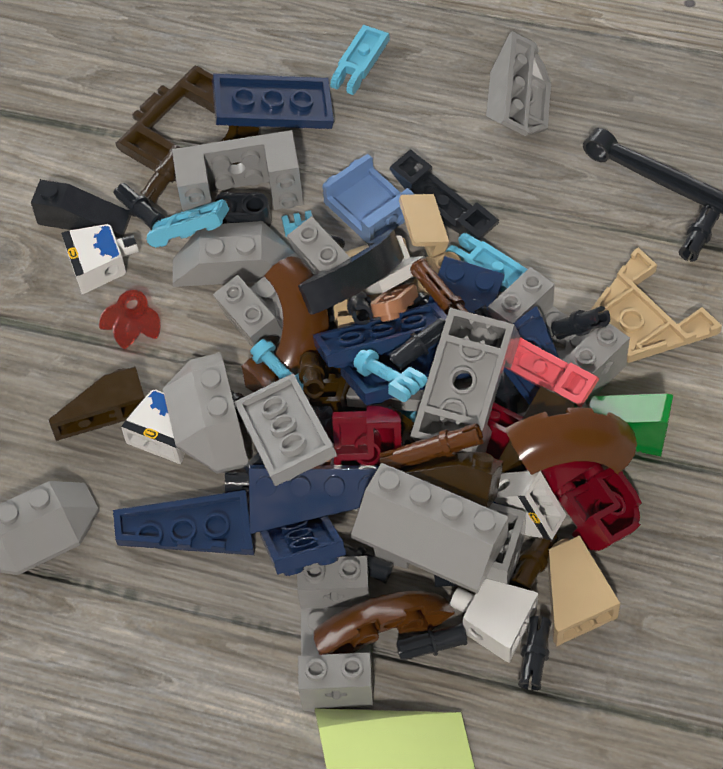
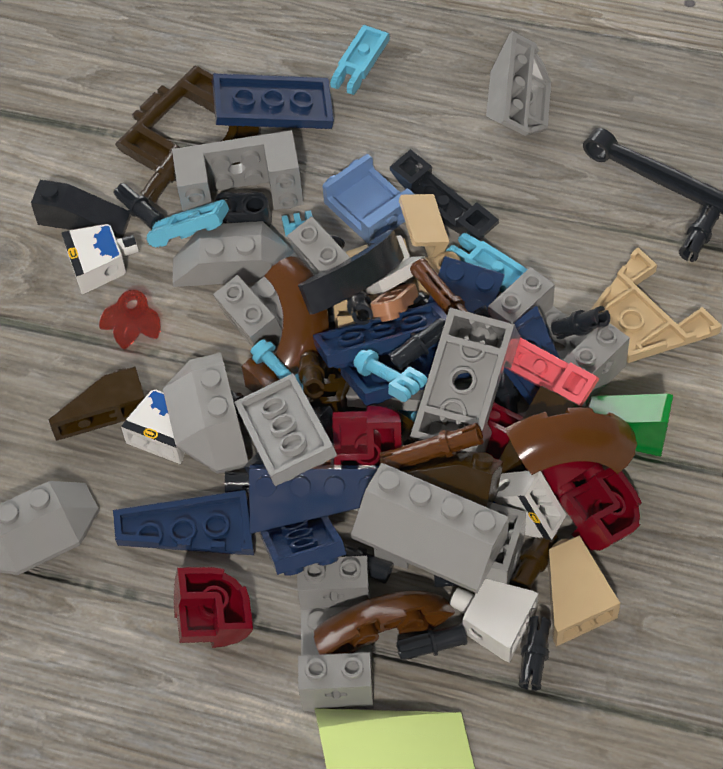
none -> dark red brick [174,567,253,648]

